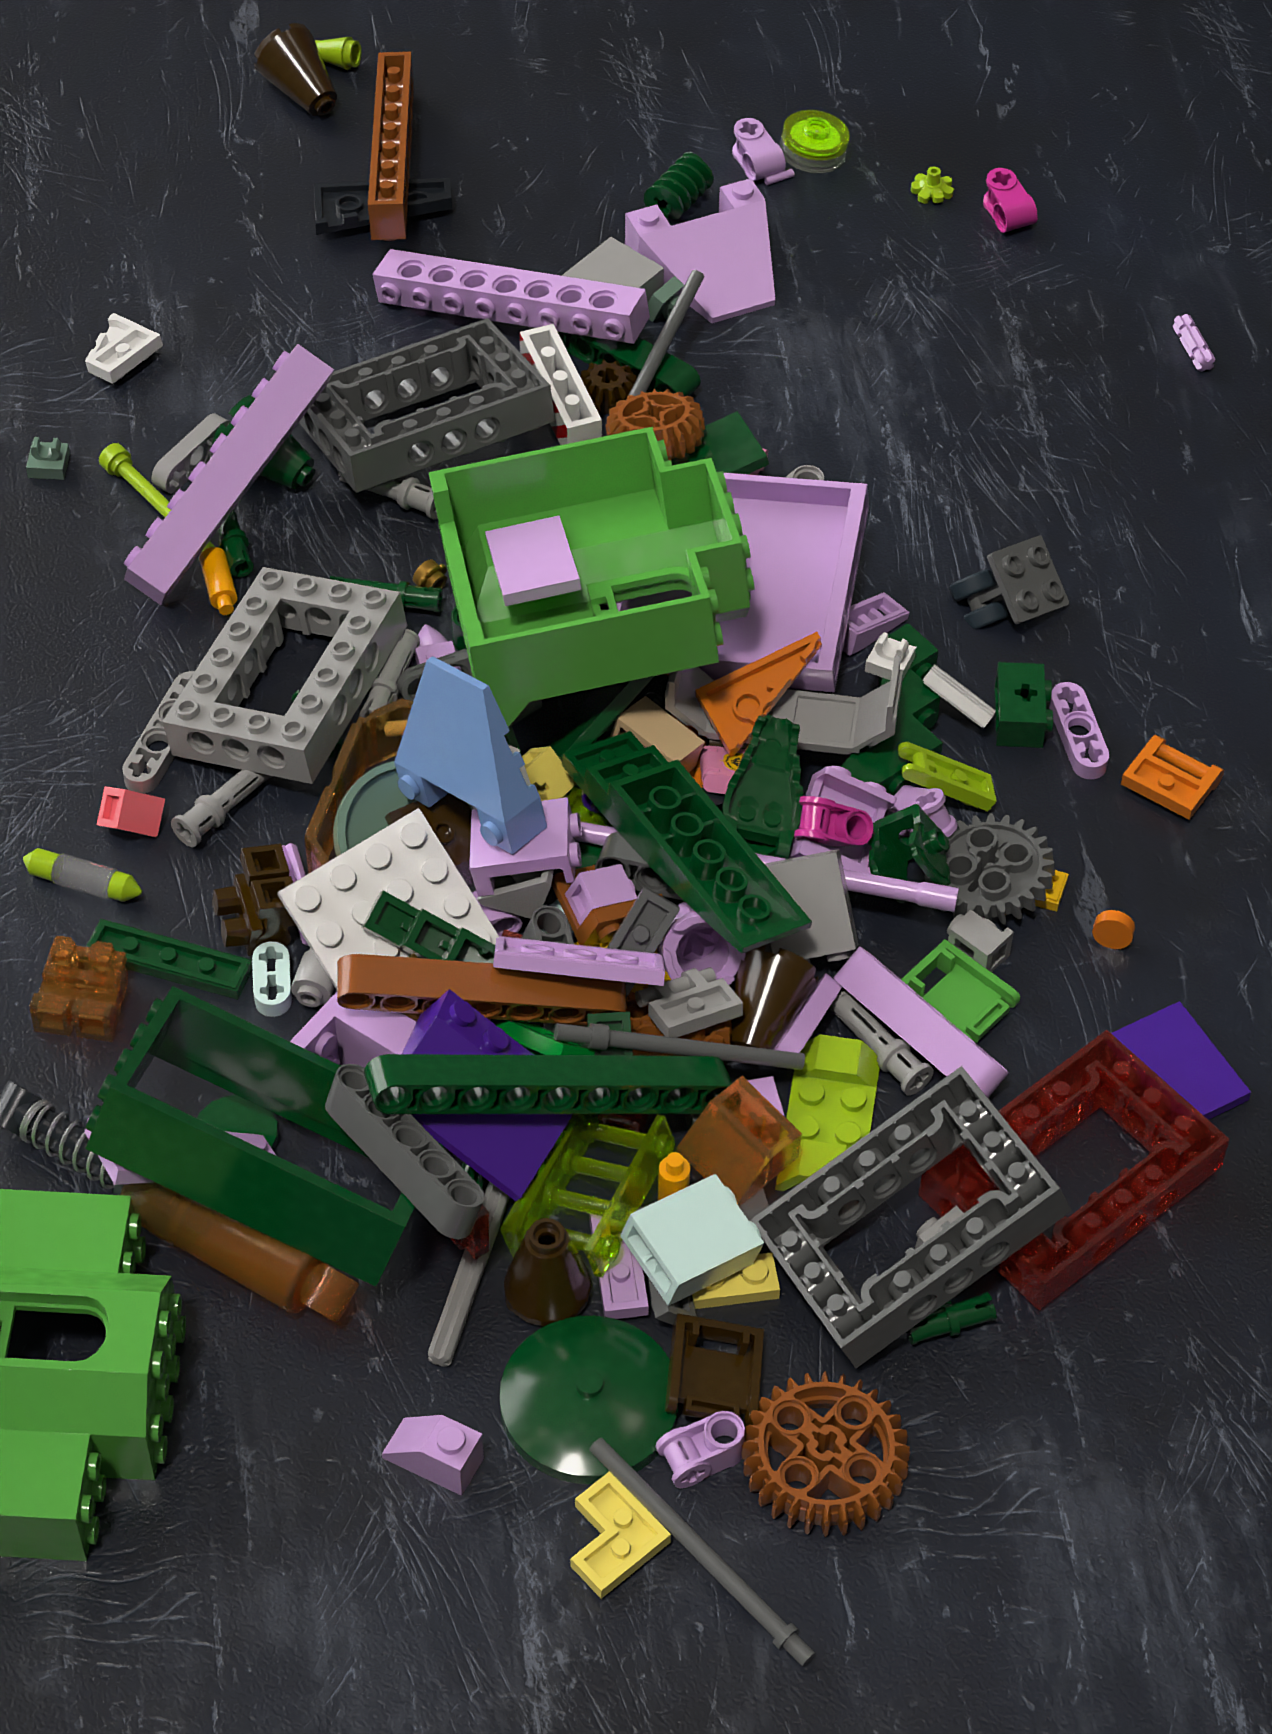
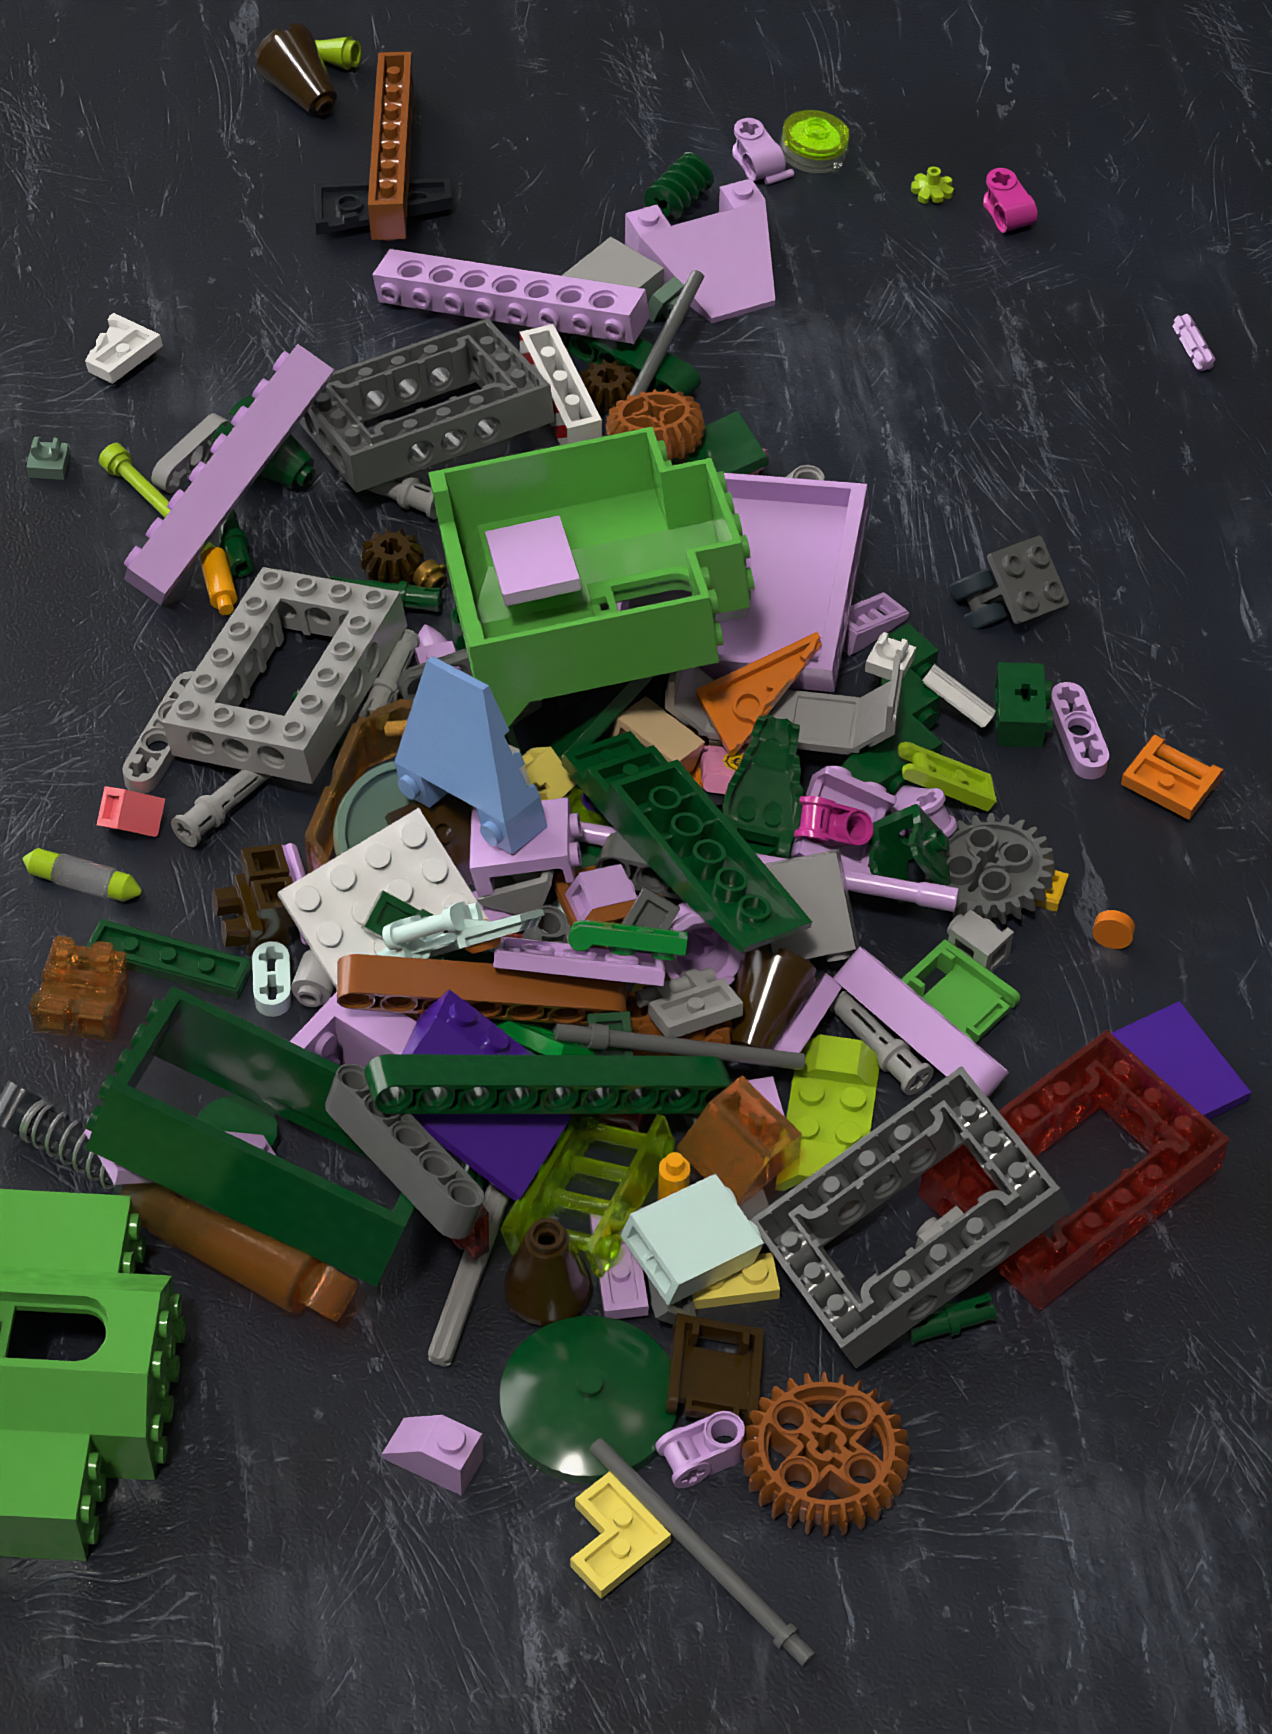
none -> dark brown gear [360,528,424,585]
none -> light aqua piece [377,901,544,959]
none -> green plate [568,920,688,960]

